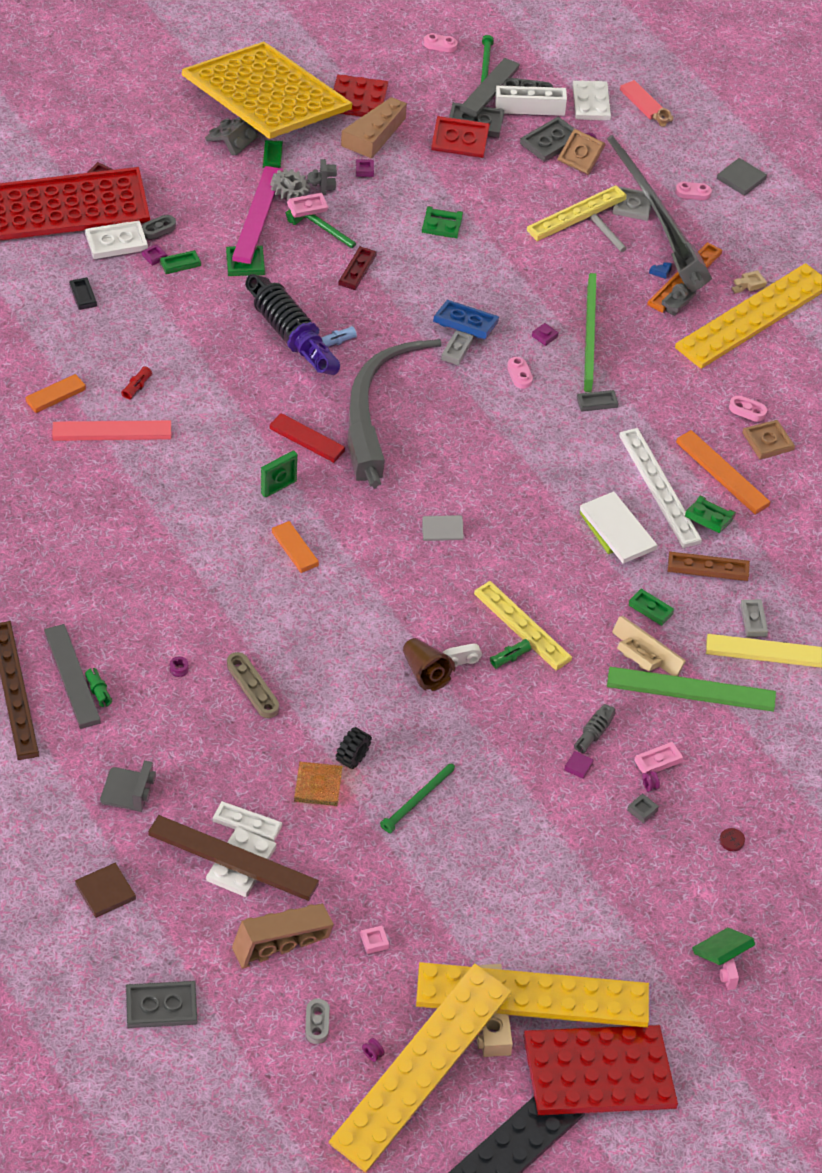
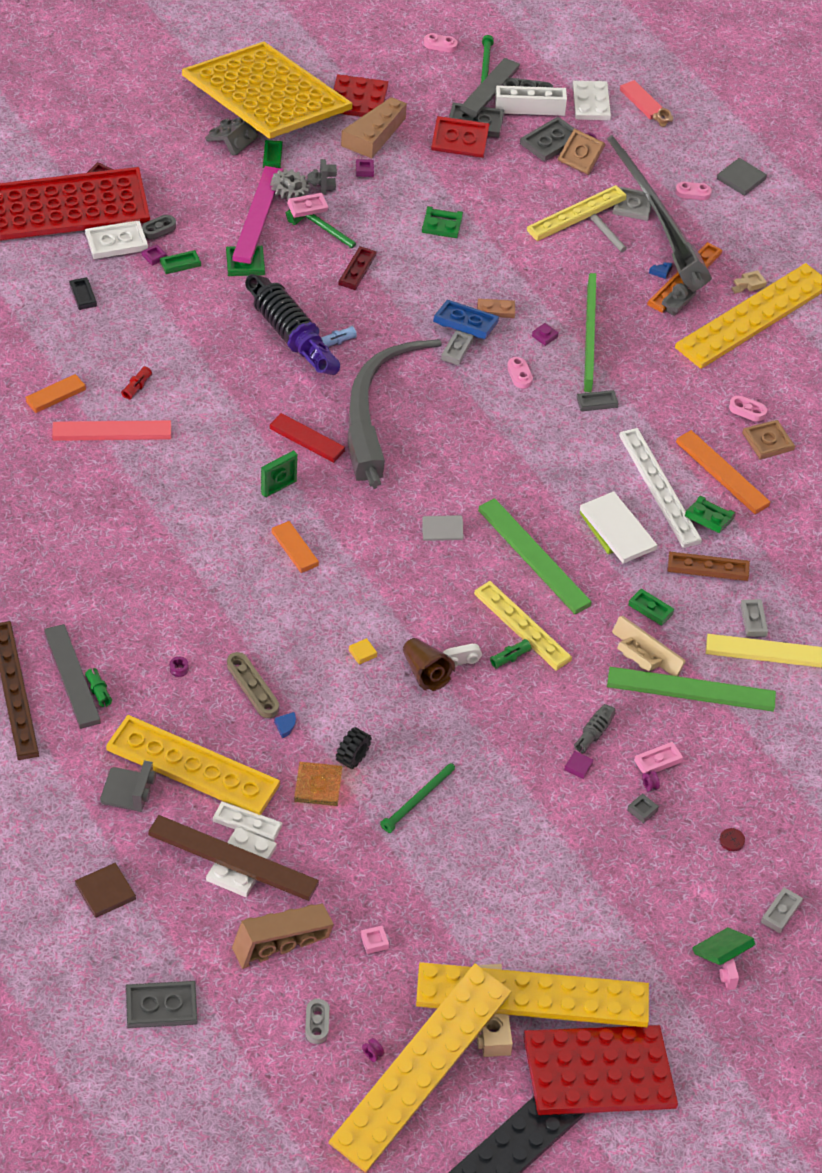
none -> yellow plate [106,715,280,815]
none -> blue tile [274,712,296,738]
none -> yellow tile [349,638,377,665]
none -> nougat plate [477,299,515,318]
none -> bright green tile [478,498,592,615]
none -> light grey plate [761,887,803,933]

